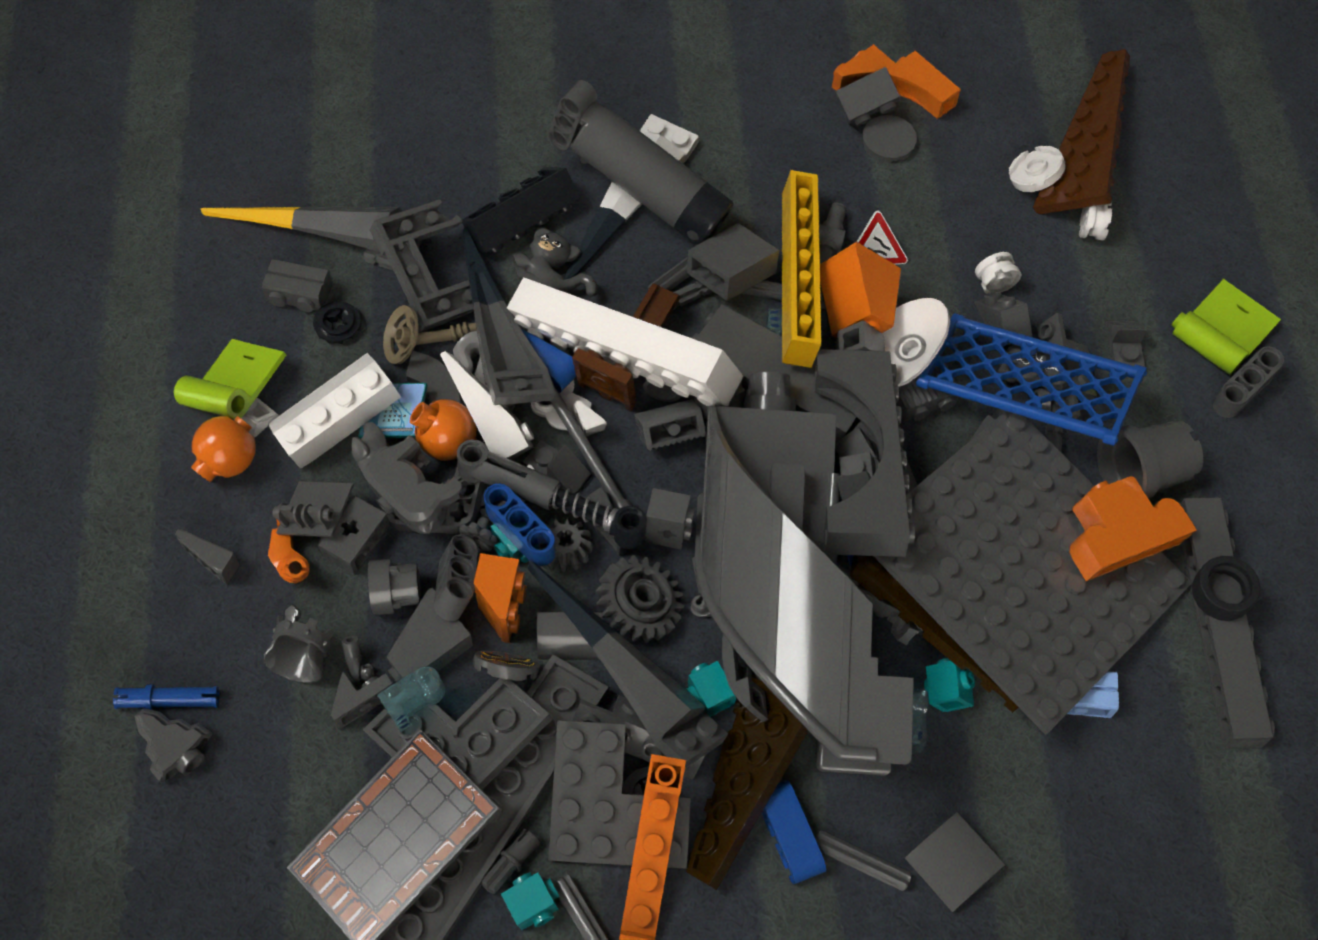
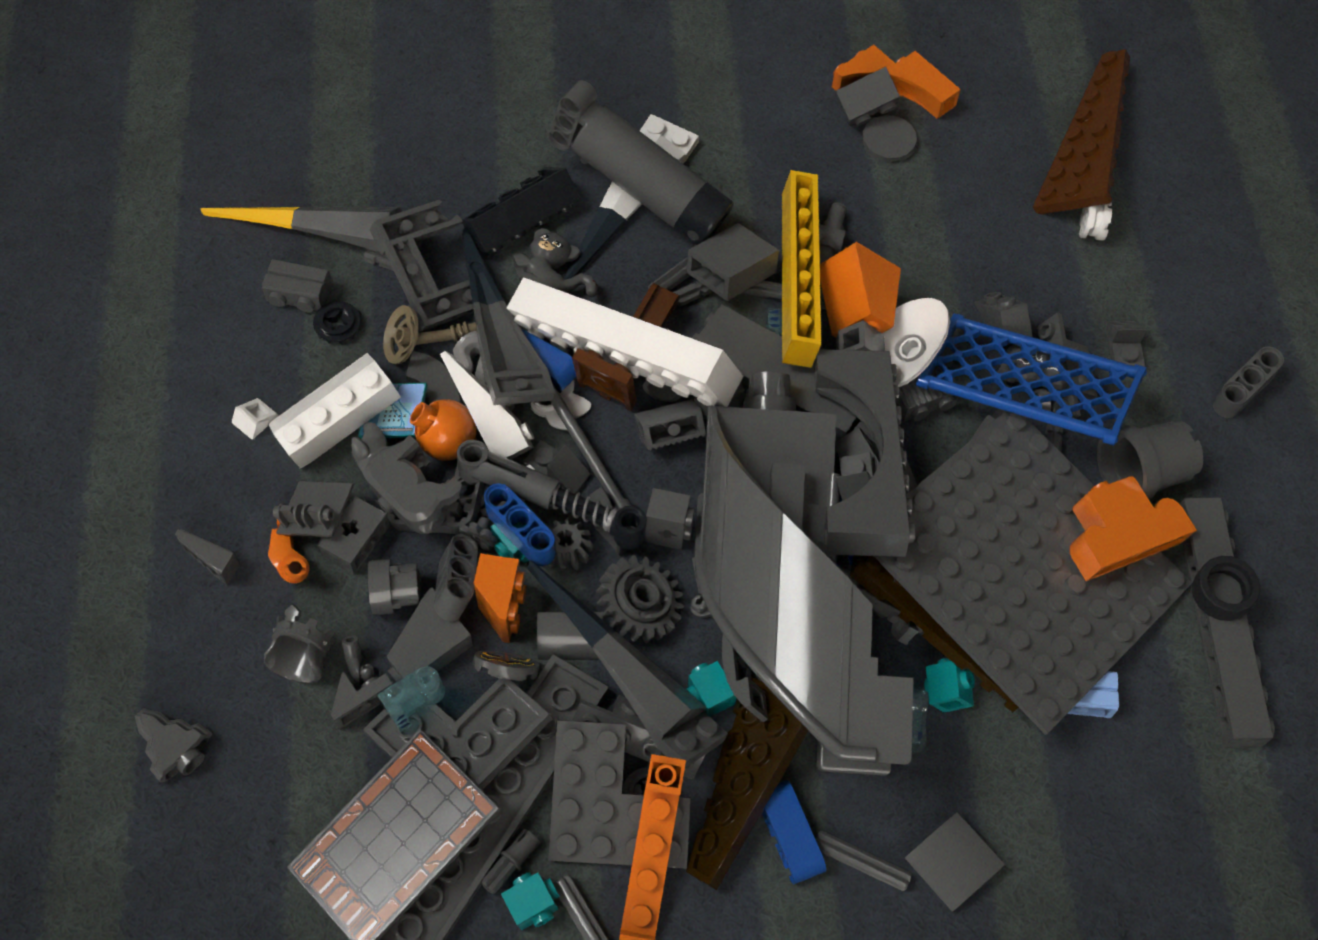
blue pin [113,684,220,710] -> none
lime door [174,339,287,419] -> none
orange brick [191,416,256,483] -> none
white slope [573,400,607,436] -> none
piece [857,210,908,265] -> none
white wheel [975,252,1022,294] -> none
white tile [1009,146,1065,192] -> none
lime door [1171,279,1281,376] -> none

